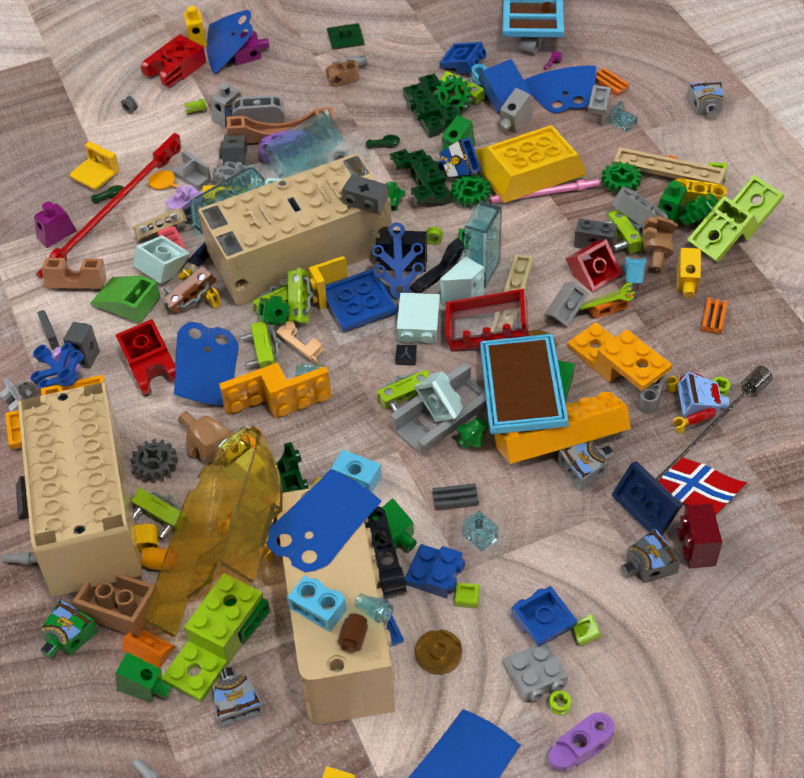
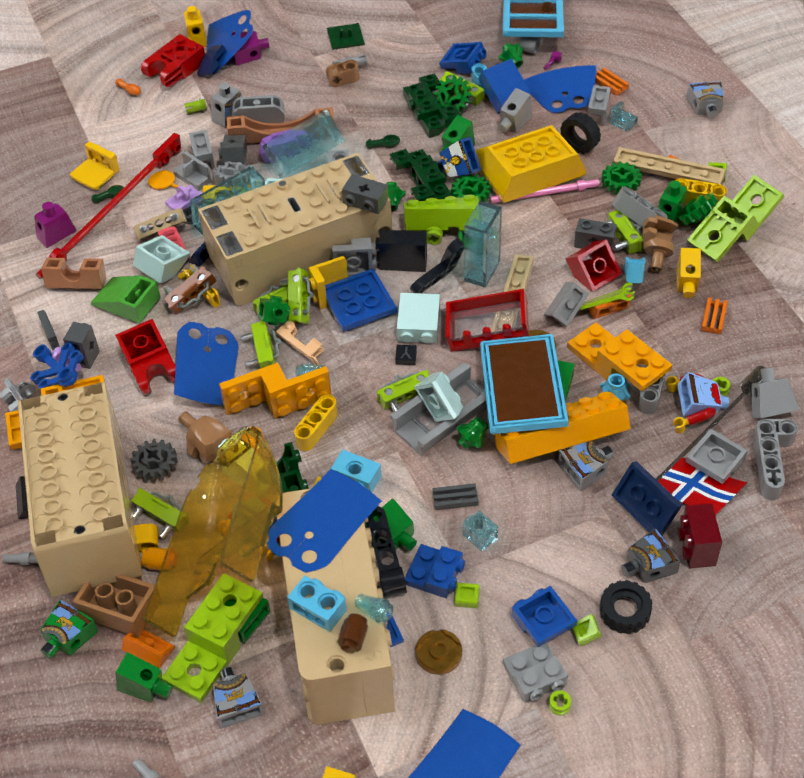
dark grey bush [121,96,138,114] -> none
blue plant [372,222,424,299] -> none
light aqua slope [440,256,485,307] -> none
medium lavender piece [548,712,614,772] -> none
none -> orange piece [115,78,141,95]
none -> light grey panel [189,130,215,169]
none -> dark blue slope [197,44,226,76]
none -> yellow beam [294,395,338,451]
none -> light grey plate [332,237,377,277]
none -> lime wedge [403,195,483,230]
none -> green rock [498,43,523,68]
none -> black tyre [560,112,601,154]
none -> black tyre [599,580,652,634]
none -> medium azure rock [600,374,631,401]
none -> light grey plate [686,429,748,484]
none -> light grey torso [752,367,799,418]
none -> light grey beam [753,419,798,500]

